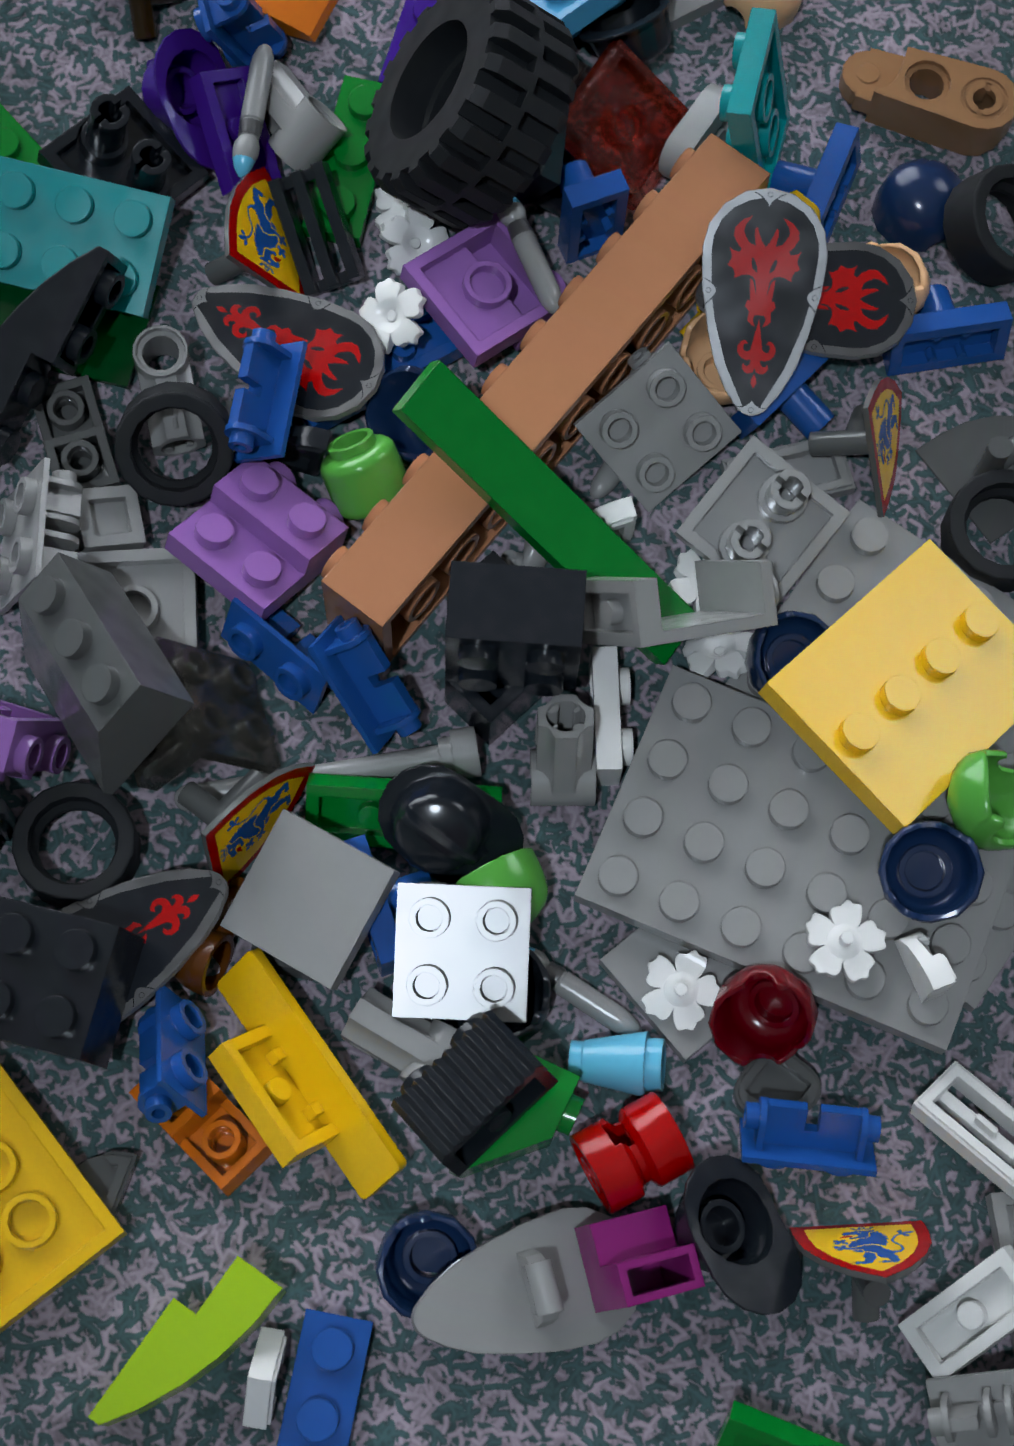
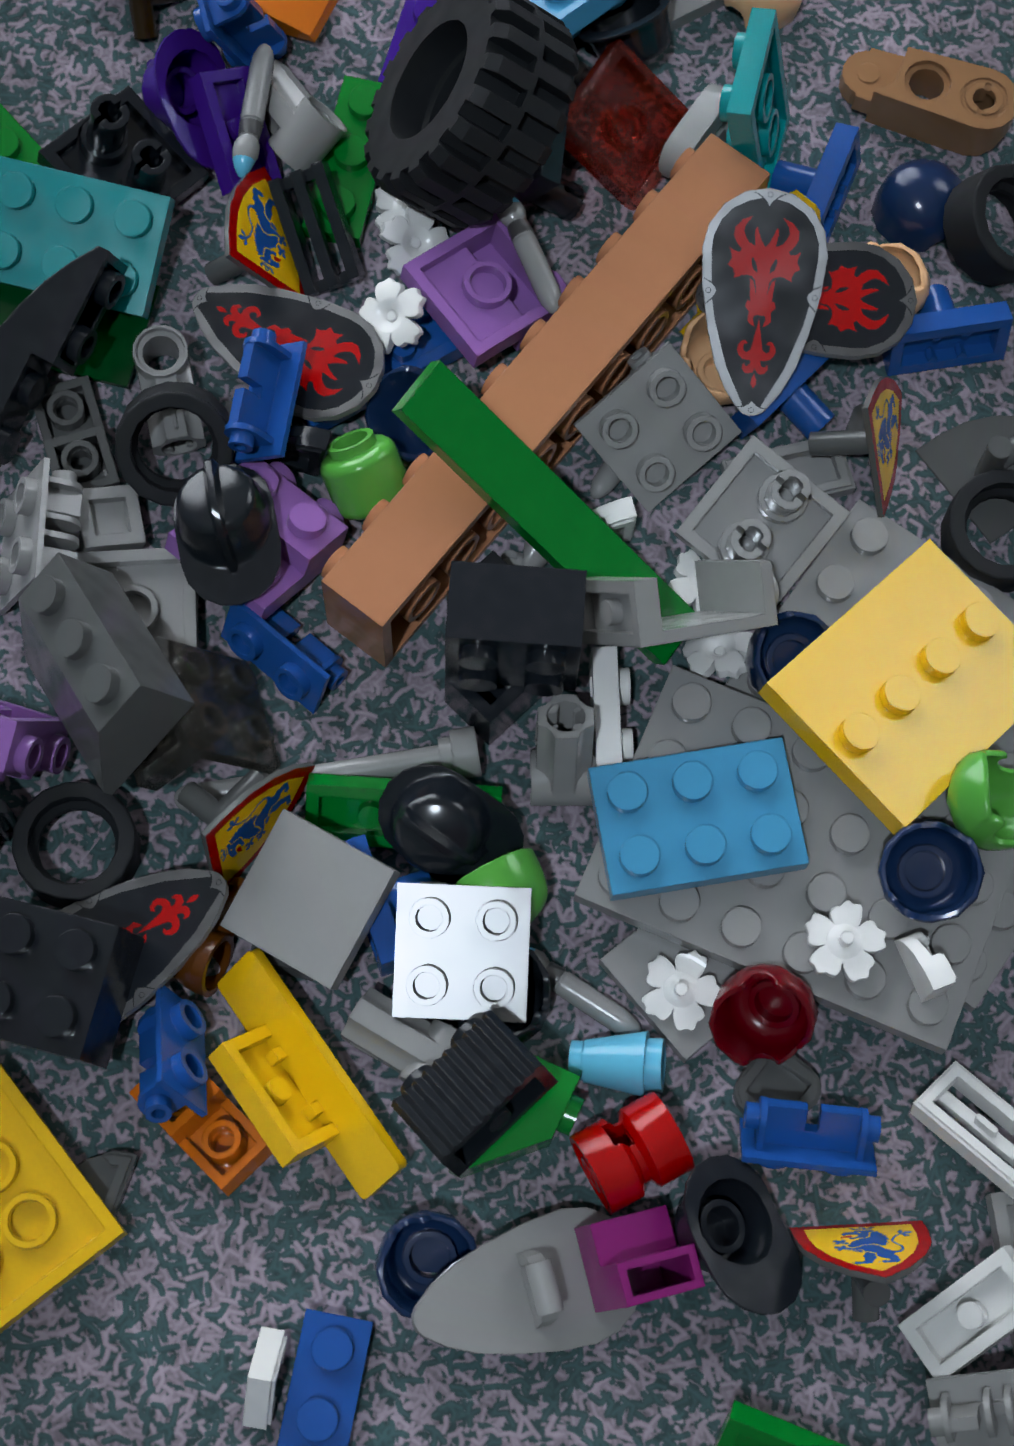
lime slope [88,1256,287,1427] -> none
blue hinge [307,615,422,755] -> none
blue tile [558,160,630,265] -> none
none -> black piece [173,458,281,606]
none -> dark azure plate [587,737,809,901]

